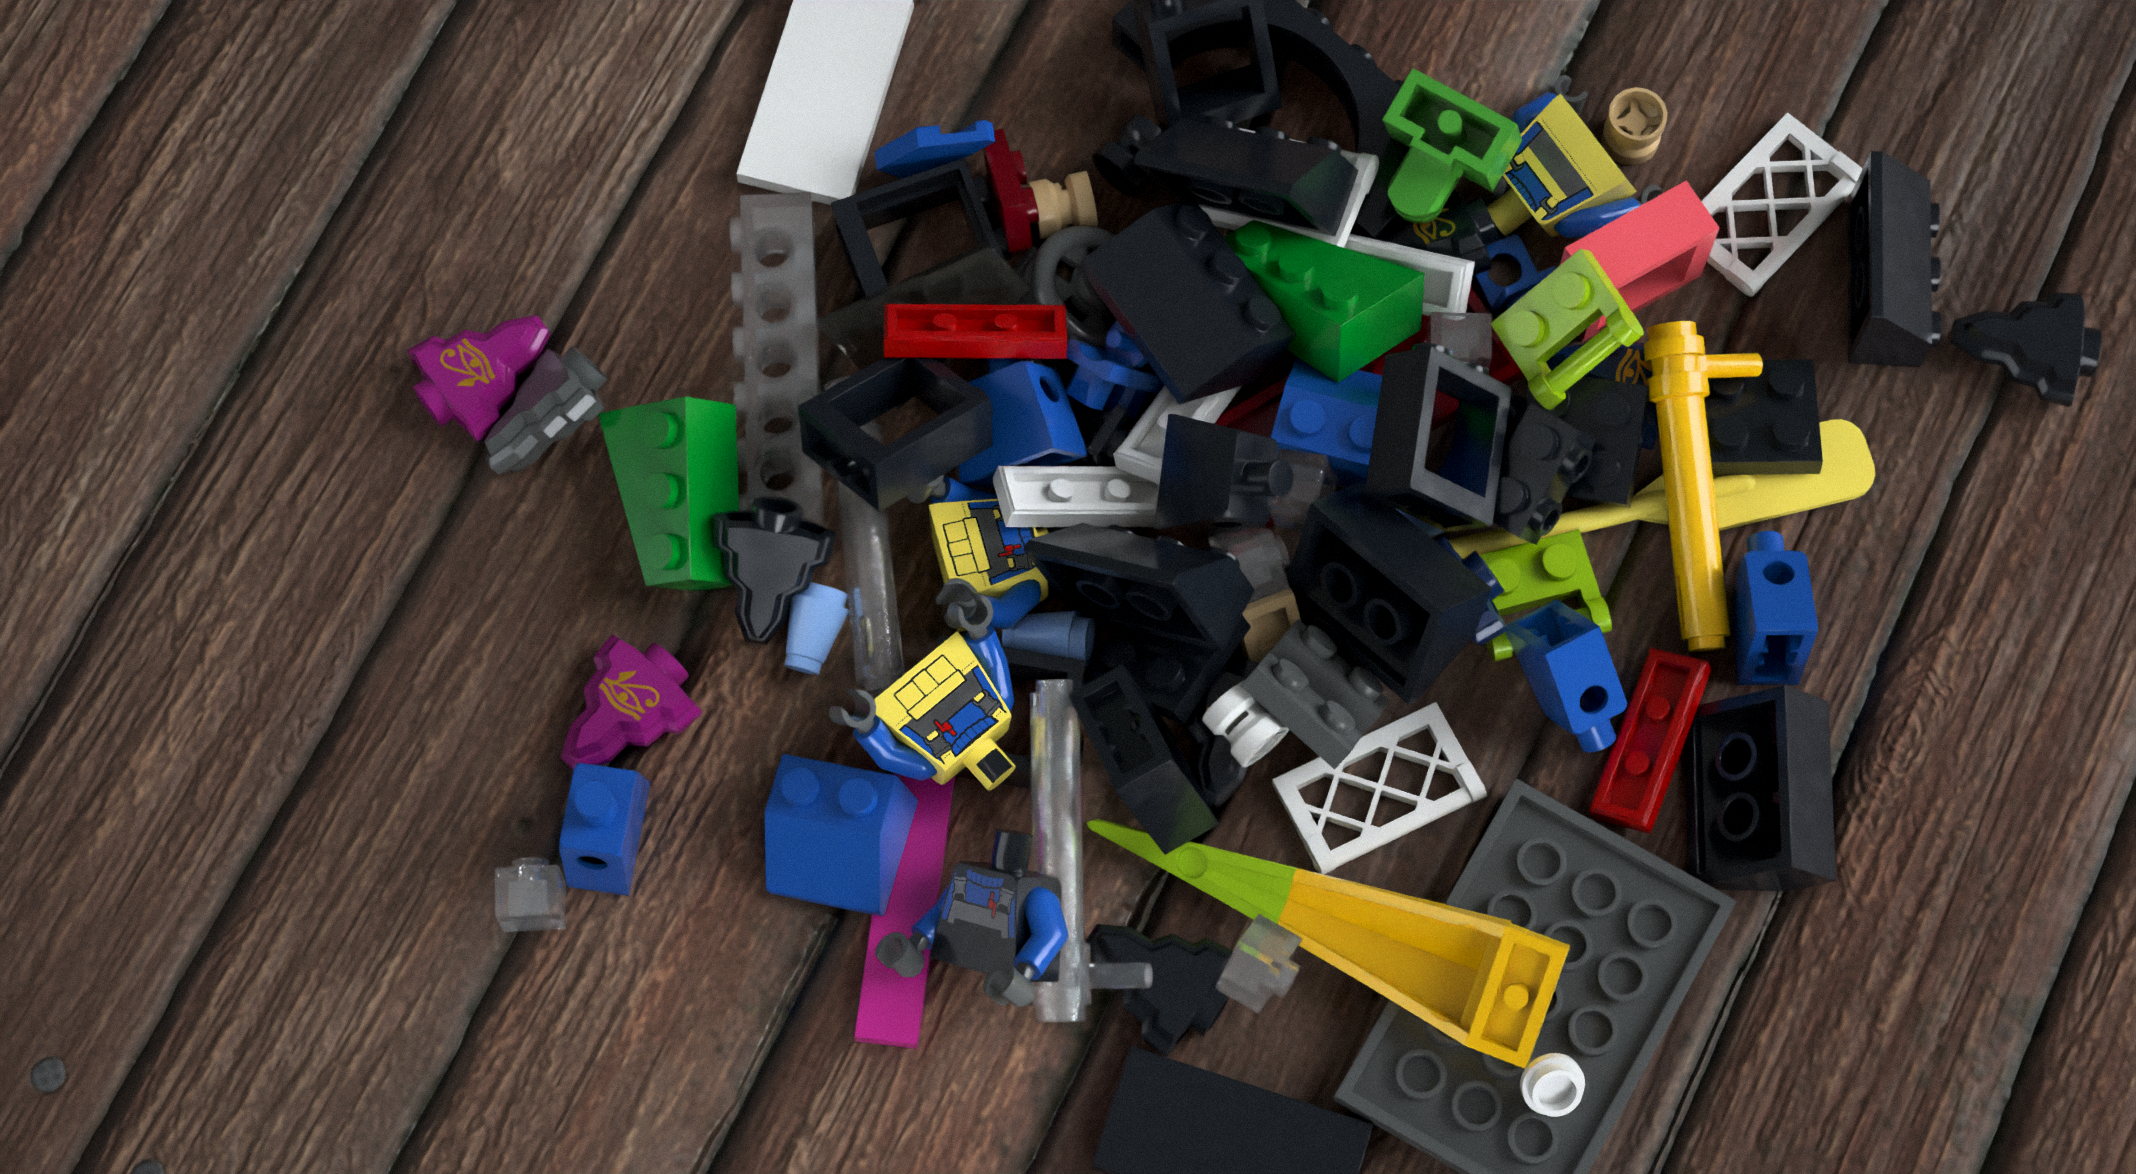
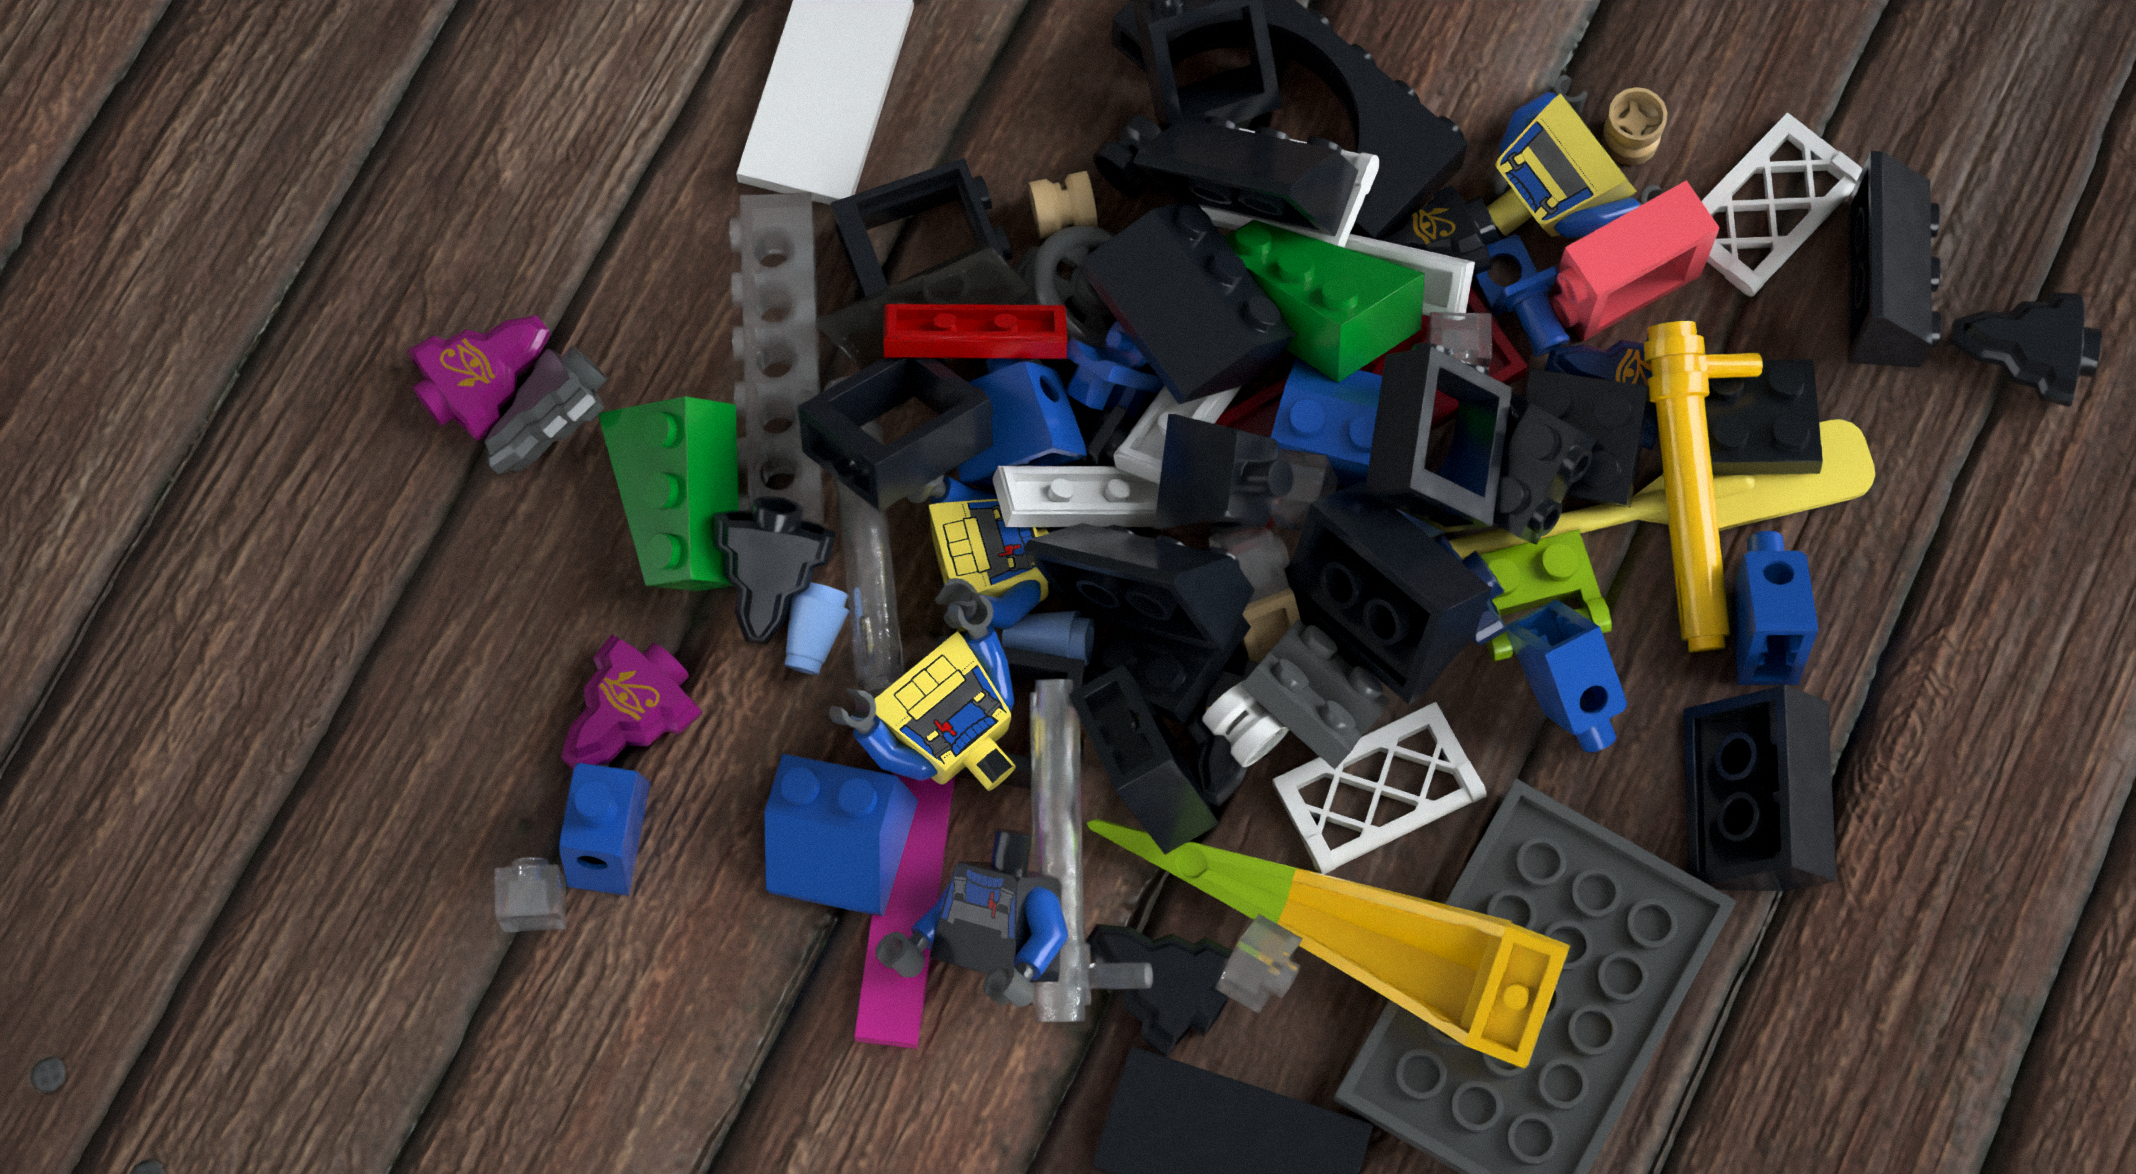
blue tile [874,120,995,178] -> none
dark red plate [983,129,1039,253] -> none
bright green brick [1382,68,1522,224] -> none
lime plate [1490,249,1644,410] -> none
white plate [1520,1053,1585,1117] -> none
red tile [1588,648,1712,834] -> none

